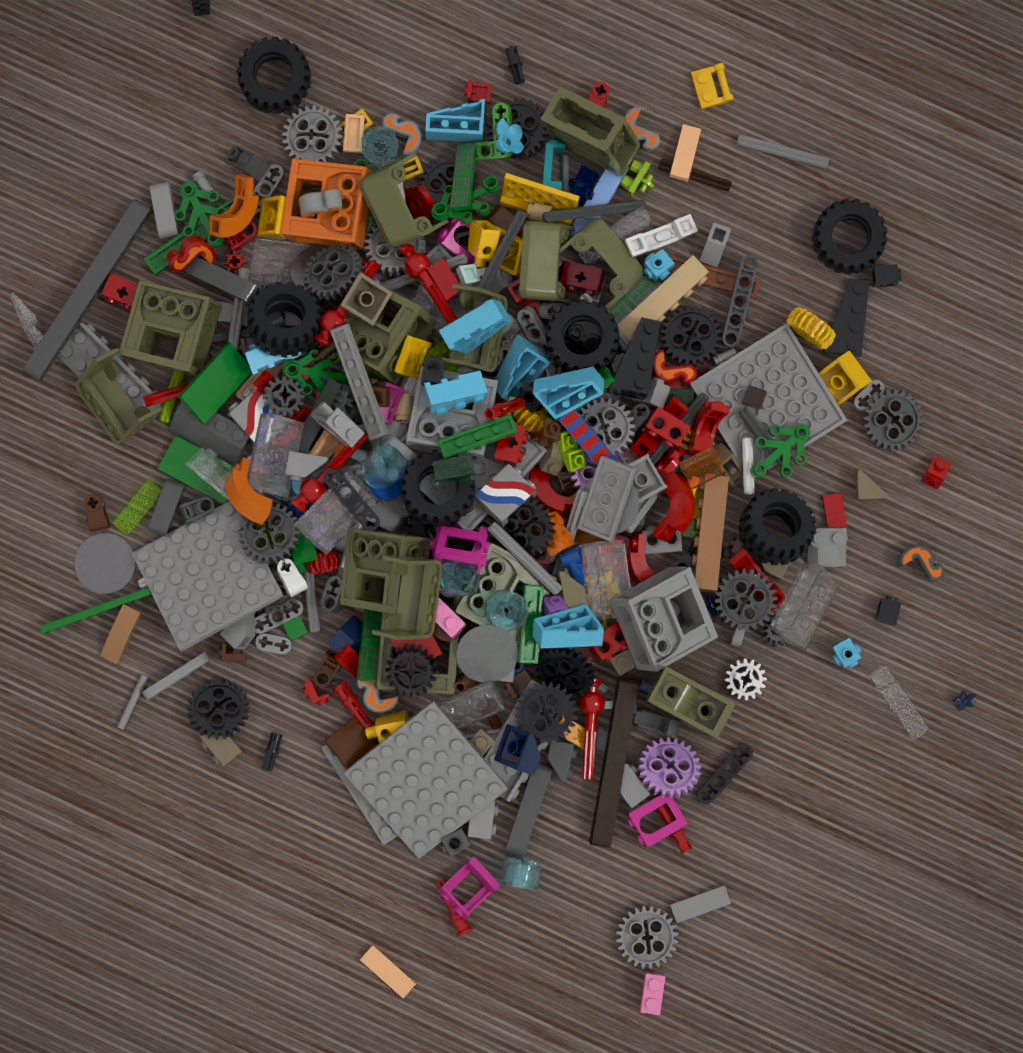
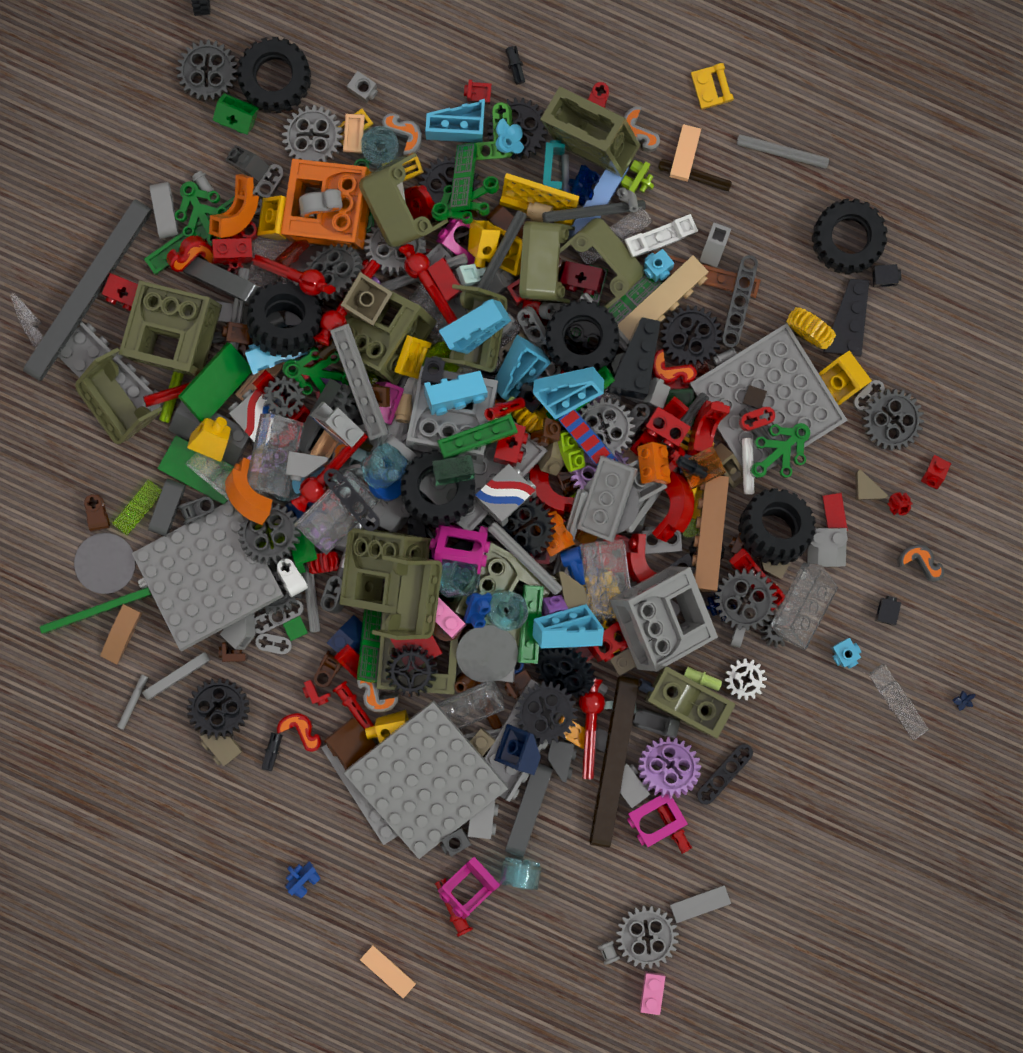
none -> dark grey gear [176,39,238,102]
none -> yellow torso [187,417,231,462]
none -> green brick [212,93,259,135]
none -> red brick [212,238,252,264]
none -> reddish brown bracket [222,322,250,345]
none -> red piece [252,254,336,296]
none -> clear red plate [274,240,310,266]
none -> red animal [277,713,322,752]
none -> blue hips [285,861,320,898]
none -> light grey brick [347,71,378,103]
none -> blue hips [463,593,492,628]
none -> light grey bush [597,940,620,965]
none -> light grey arm [617,187,639,212]
none -> orange bracket [637,442,671,484]
none -> black axle [676,456,708,479]
none -> yellowish green axle [684,667,722,691]
none -> red beam [739,407,775,431]
none -> red gear [887,492,913,516]

